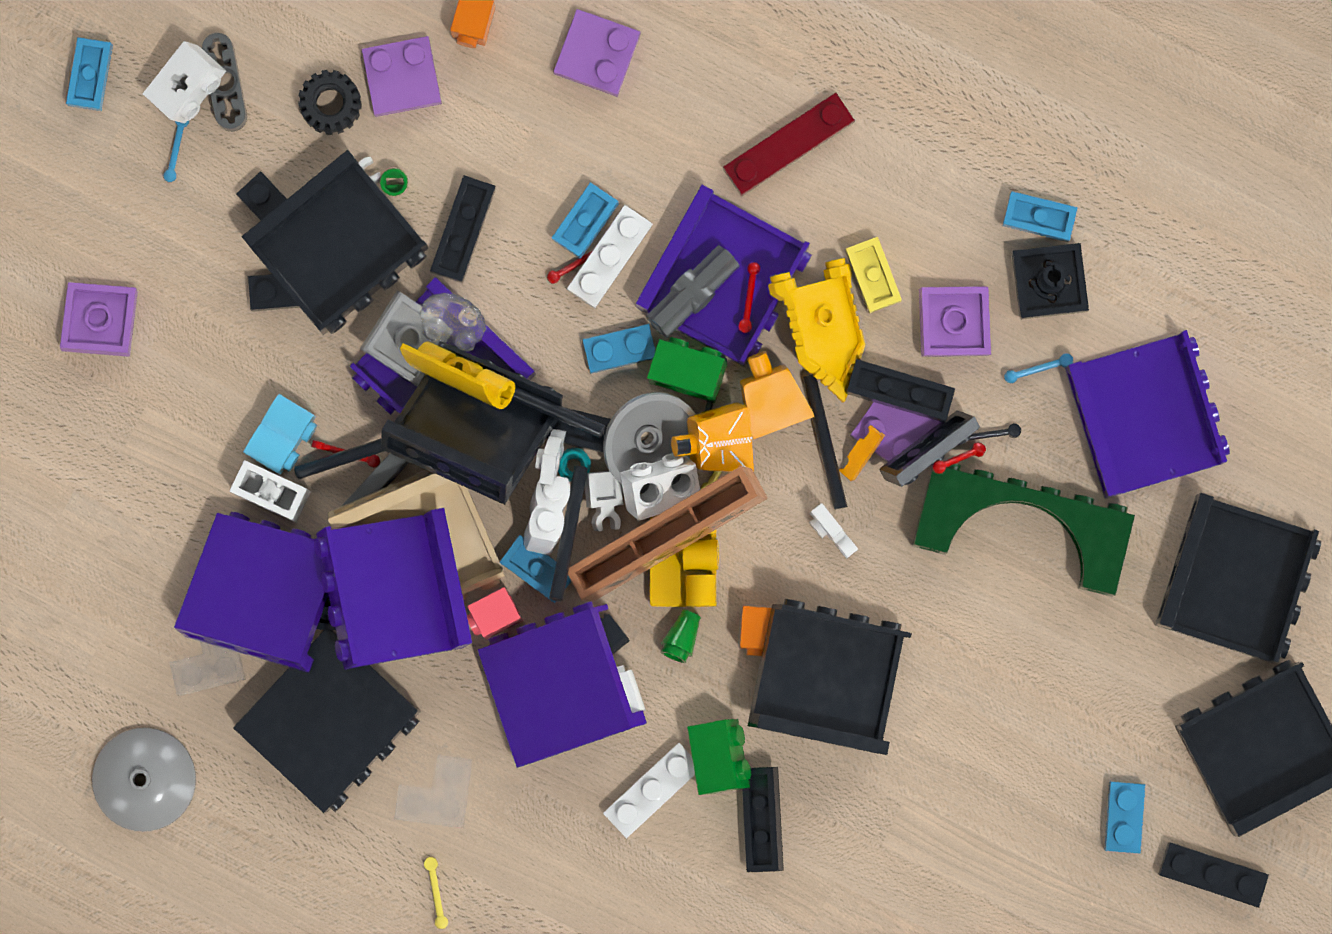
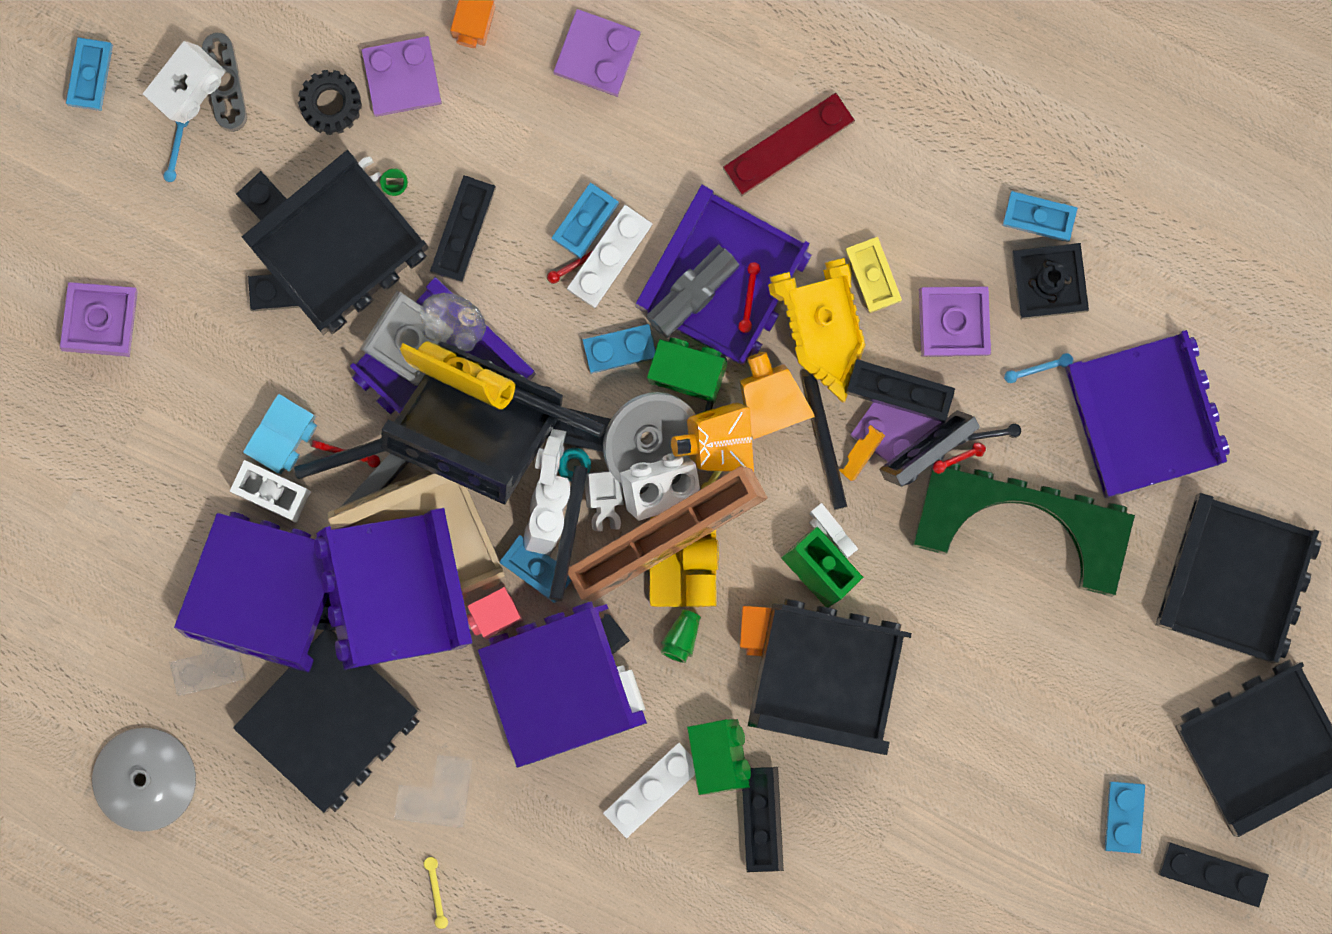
none -> green brick [781,527,864,608]

